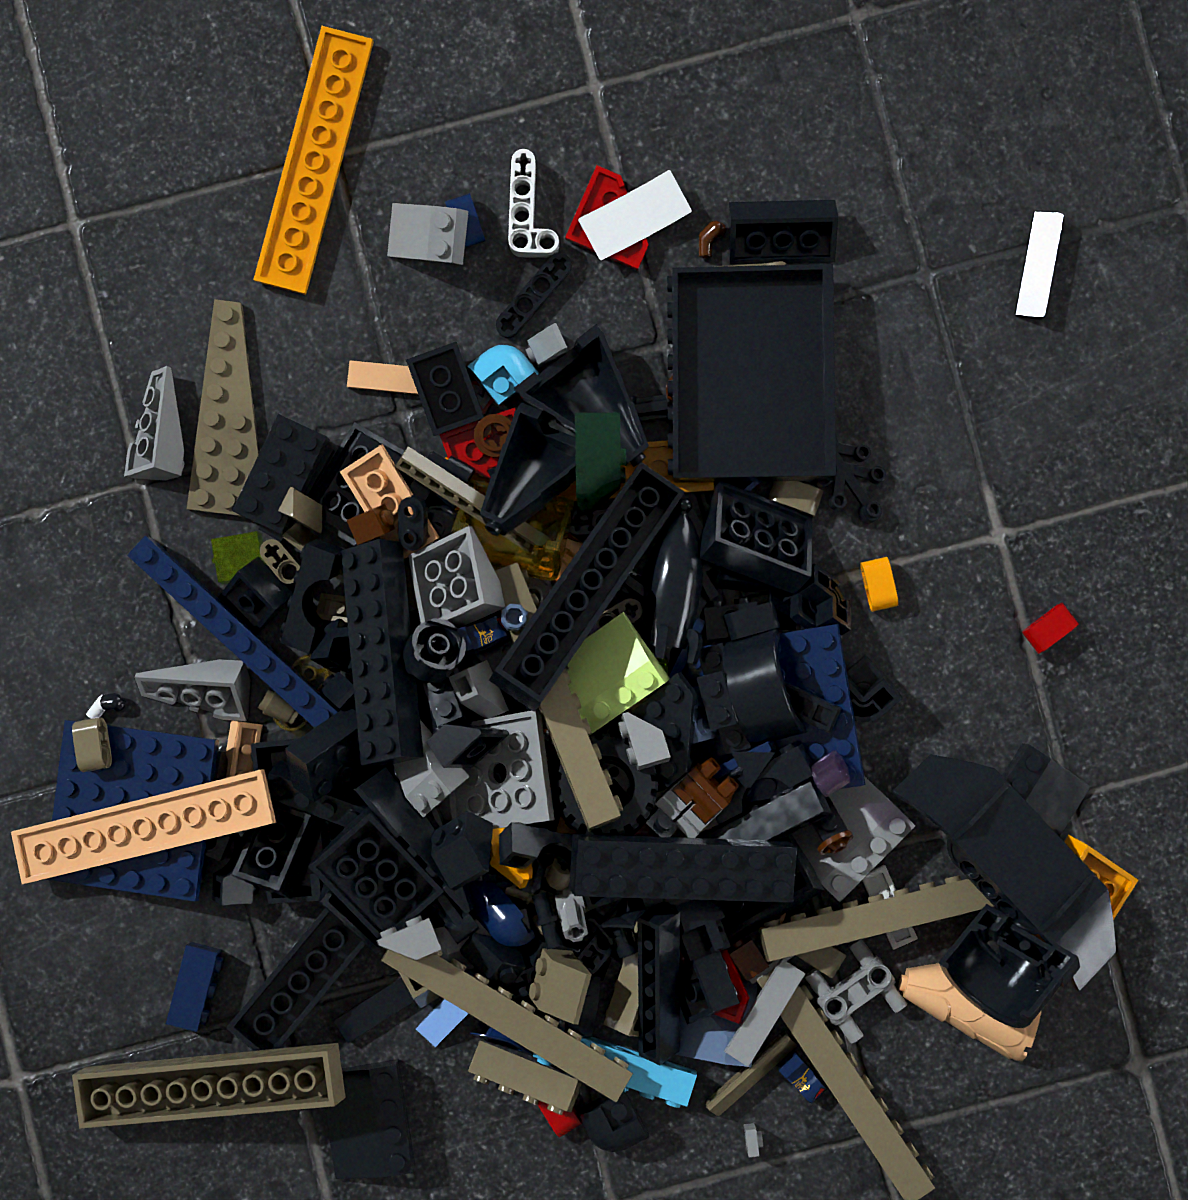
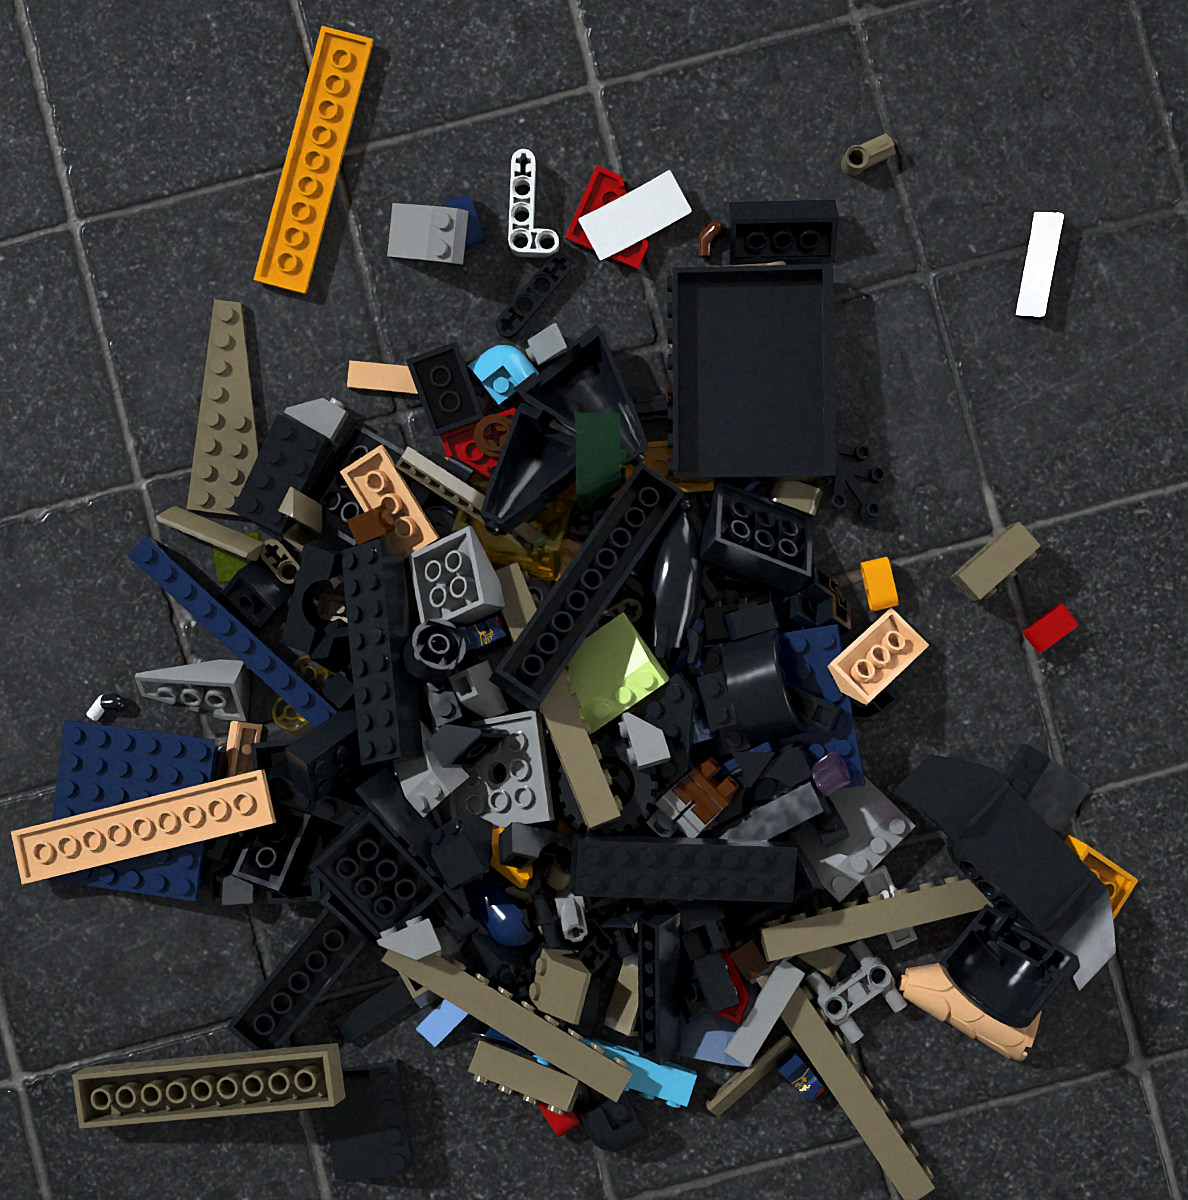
dark tan beam [72,717,112,772] -> none
light grey wedge [124,366,184,480] -> none
dark blue brick [166,942,224,1032] -> none
dark tan cone [258,690,299,725] -> none
black plate [398,495,428,551] -> none
sand blue tile [501,604,528,632] -> none
light grey plate [744,1123,763,1157] -> none
reddish brown piece [817,830,854,855] -> none
none -> dark tan slope [156,506,264,561]
none -> light grey slope [284,398,349,442]
none -> light nougat slope [828,608,929,705]
none -> dark tan piece [841,133,896,176]
none -> dark tan brick [949,522,1041,601]

